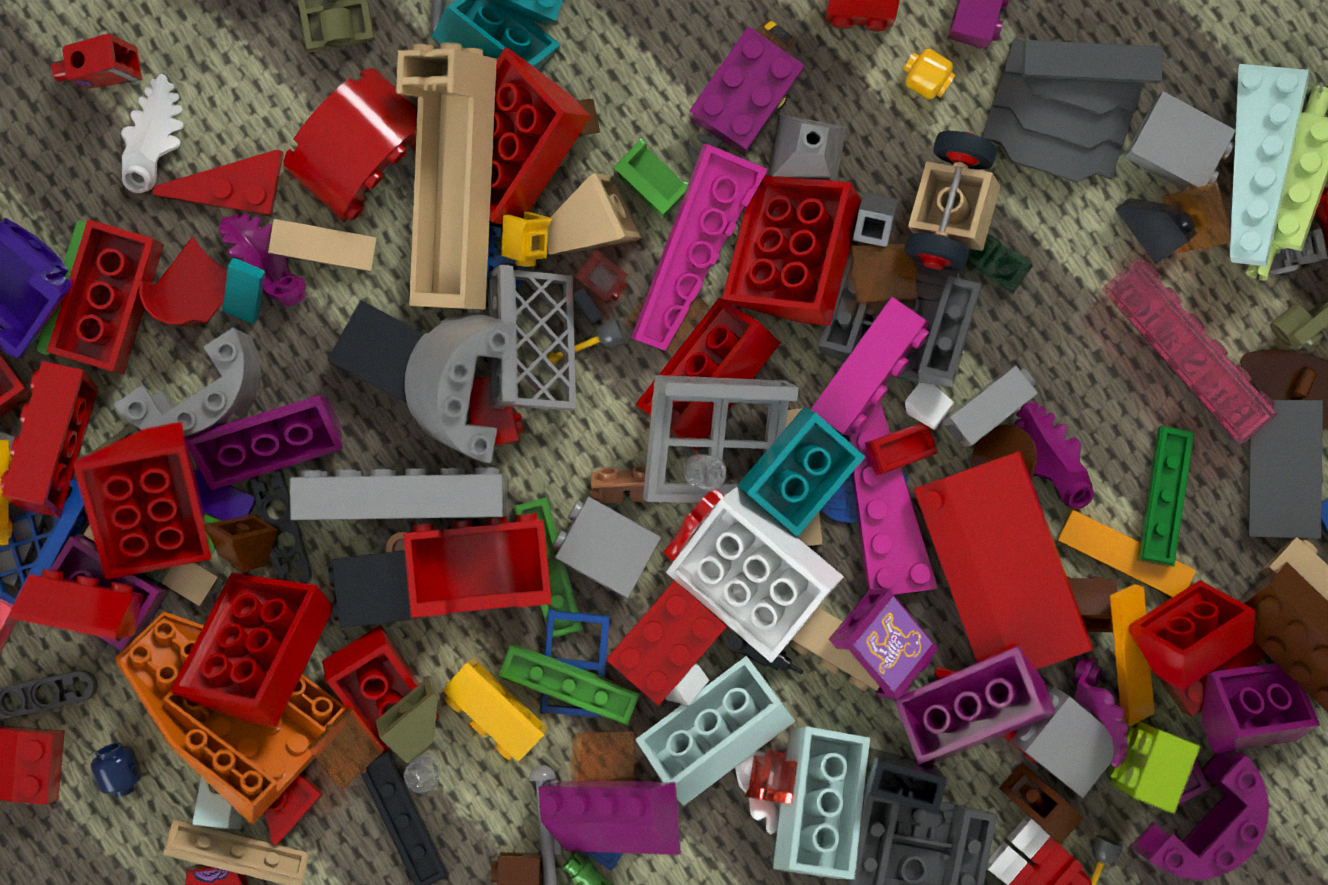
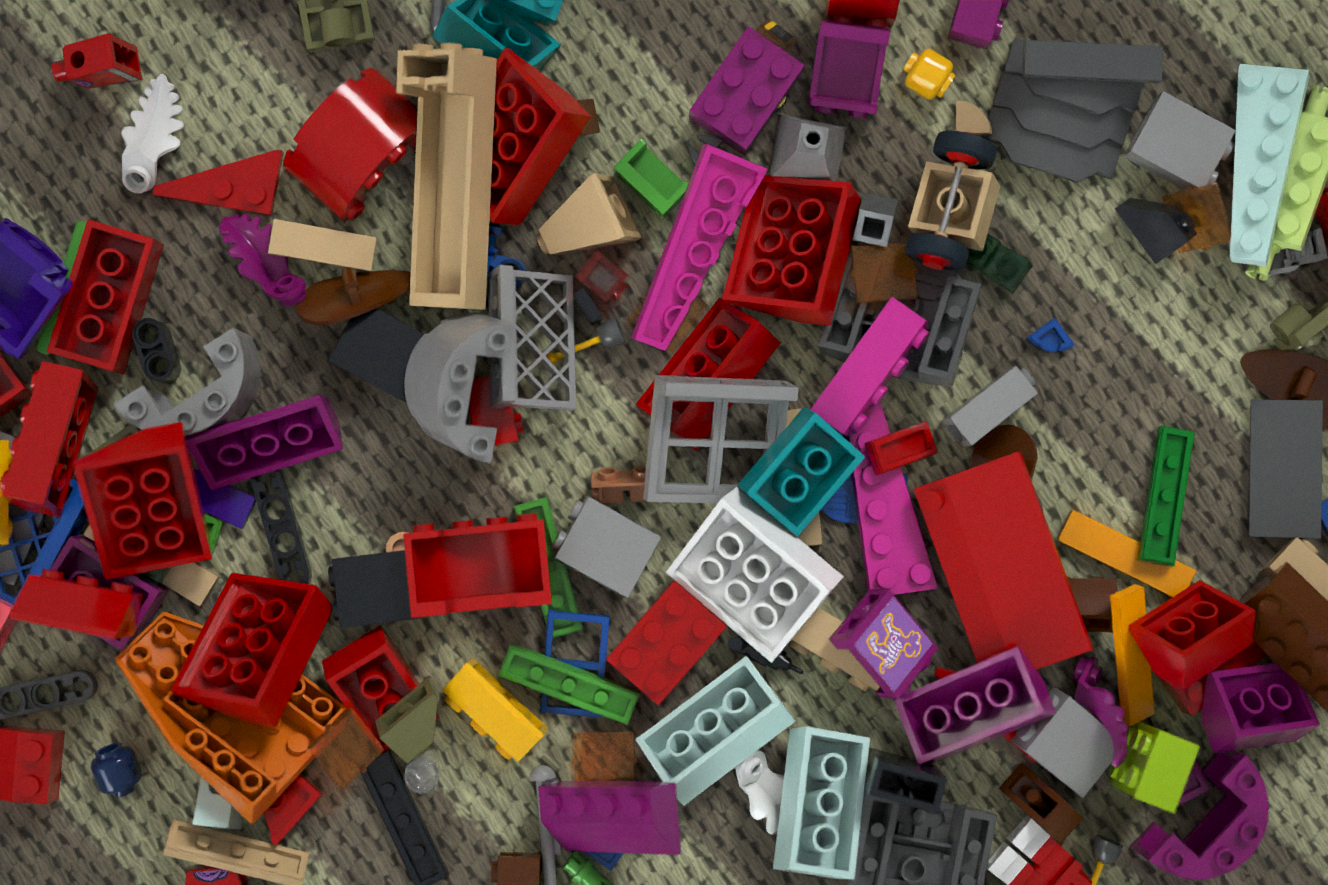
red piece [139,237,227,328] -> none
reddish brown slope [206,514,278,572] -> none
teal tile [223,258,265,325] -> none
light grey brick [290,468,508,520] -> none
yellow window [501,212,552,267] -> none
red helmet [663,487,724,562] -> none
white slope [666,664,709,706] -> none
clear wheel [684,453,726,491] -> none
clear red window [744,750,798,804] -> none
white slope [905,382,954,430] -> none
magenta plant [1014,401,1094,509] -> none
clear pink brick [1102,258,1278,444] -> none
none -> black beam [132,318,181,384]
none -> reddish brown shield [296,267,411,325]
none -> magenta panel [808,19,890,118]
none -> tan tile [956,101,992,136]
none -> blue tile [1026,318,1075,352]

